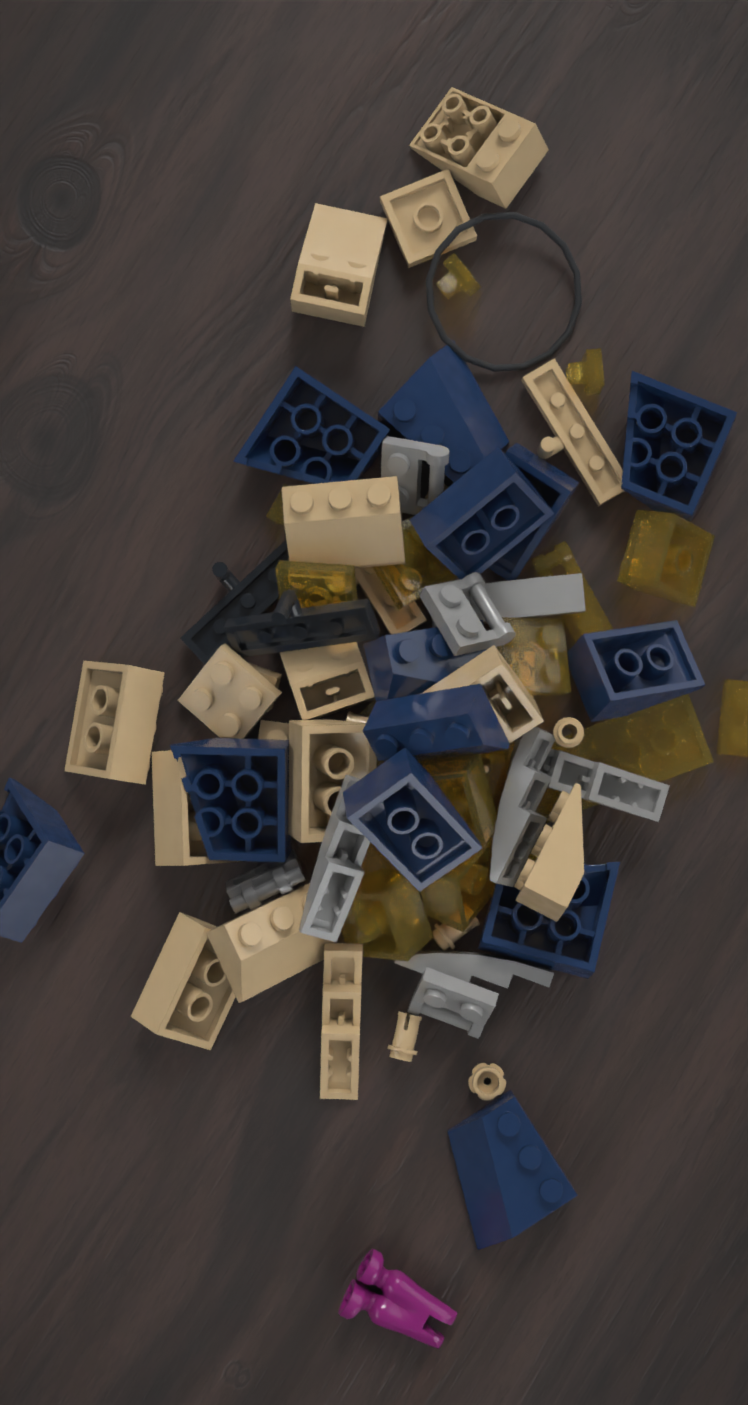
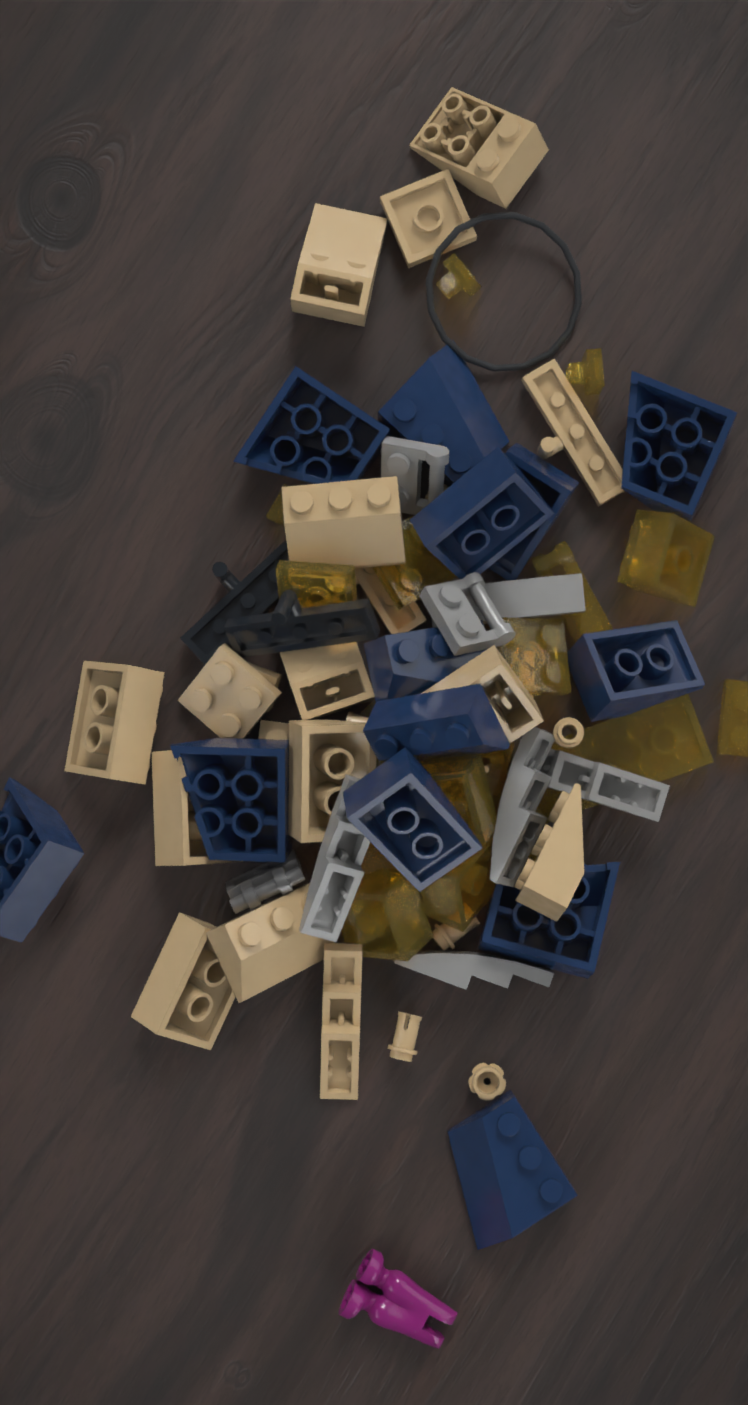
light grey plate [407,967,499,1039] -> none

